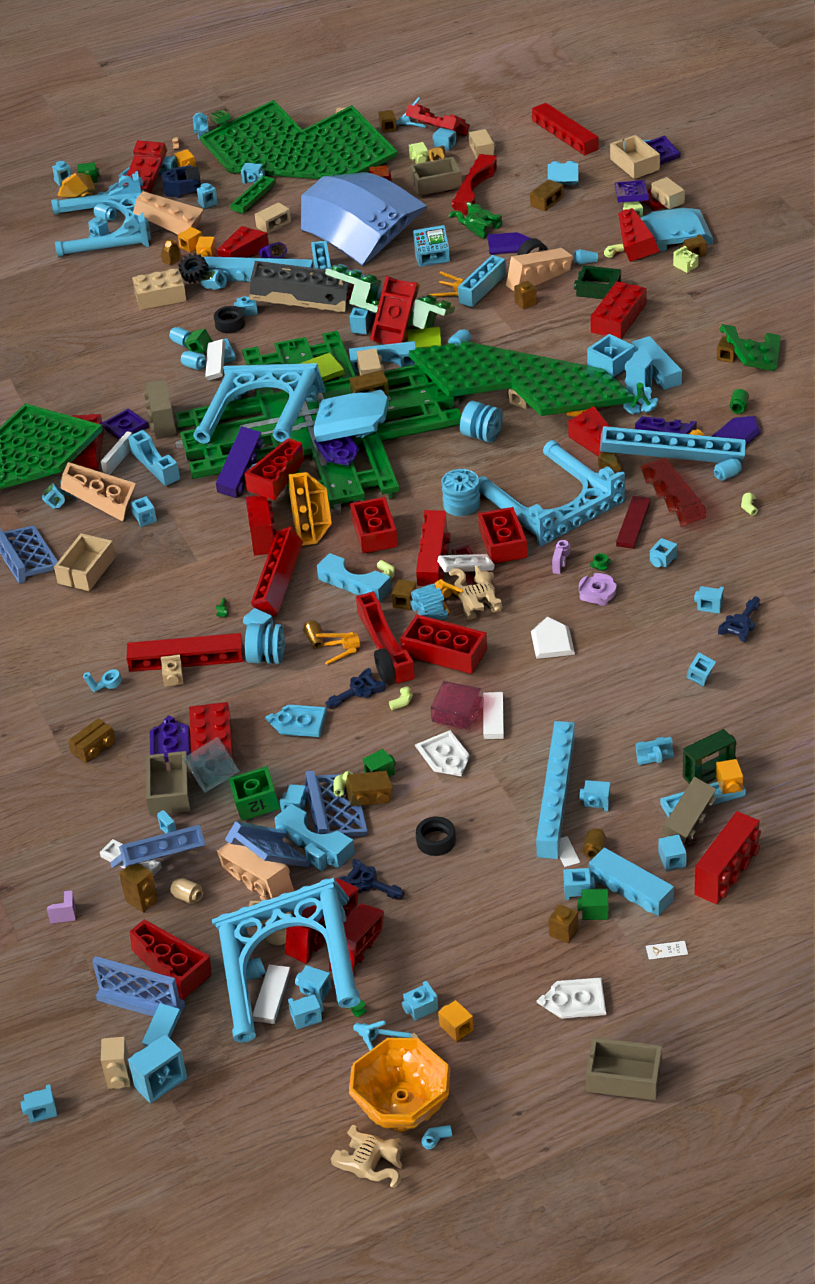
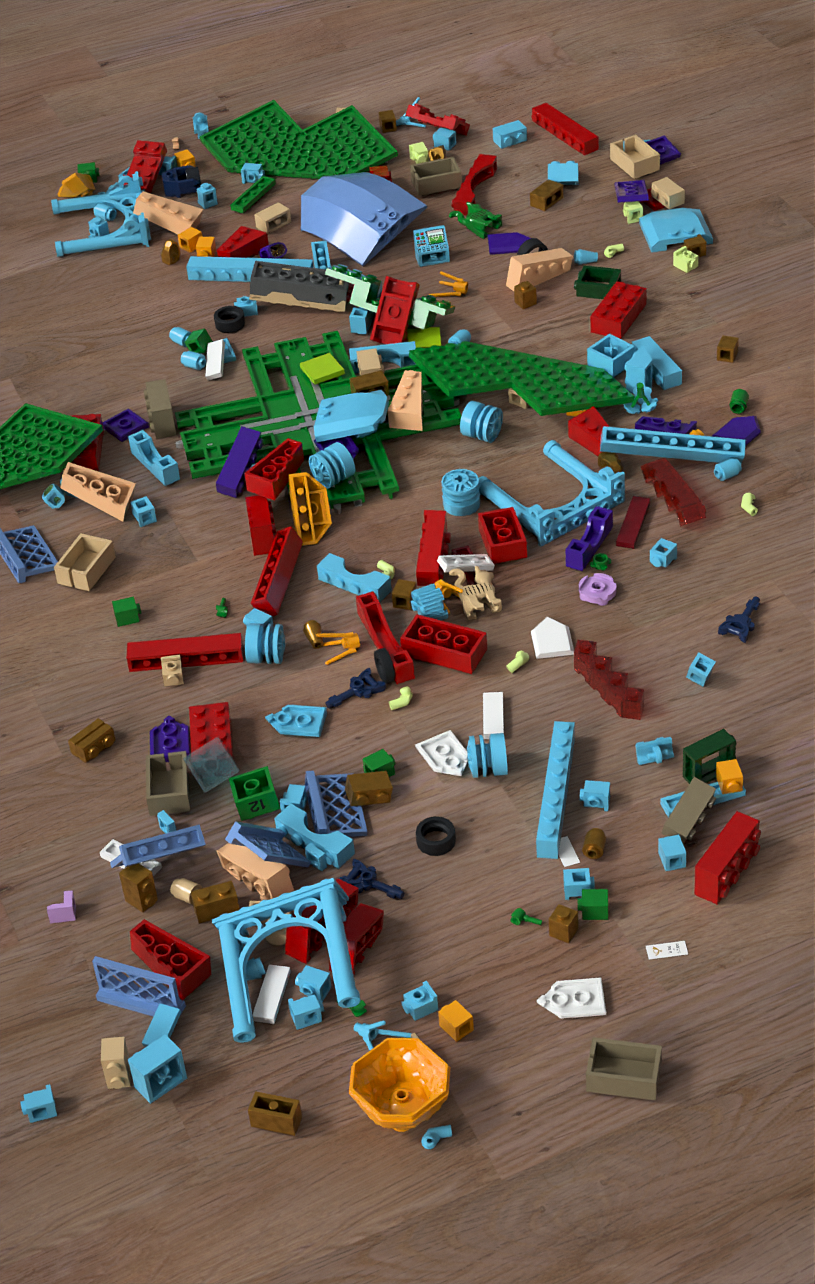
medium azure brick [52,161,72,186] -> none
medium azure plate [83,669,122,692] -> none
white tile [101,431,132,475] -> none
tan piece [132,269,186,310] -> none
black tyre [178,253,209,284] -> none
medium azure arch [193,363,326,443] -> none
medium azure rock [200,269,227,290] -> none
green plate [209,109,232,125] -> none
tan animal [331,1125,402,1188] -> none
yellowish green arm [333,771,353,797] -> none
red brick [350,497,398,554] -> none
clear pink brick [431,681,484,729] -> none
medium azure brick [458,255,506,307] -> none
tan brick [469,129,496,158] -> none
lavender plate [552,540,571,574] -> none
medium azure brick [589,847,674,917] -> none
red wedge [618,208,660,262] -> none
medium azure brick [694,586,724,614] -> none
green wing [719,324,781,371] -> none
none -> green brick [112,596,142,627]
none -> pearl gold brick [191,880,240,924]
none -> pearl gold brick [248,1091,302,1136]
none -> medium azure wheel [309,442,355,489]
none -> light nougat wedge [388,370,423,431]
none -> medium azure wheel [467,733,508,778]
none -> medium azure brick [493,120,527,149]
none -> yellowish green arm [506,650,529,673]
none -> green hand [510,908,542,925]
none -> dark purple arch [565,506,613,571]
none -> clear red brick [574,640,644,720]

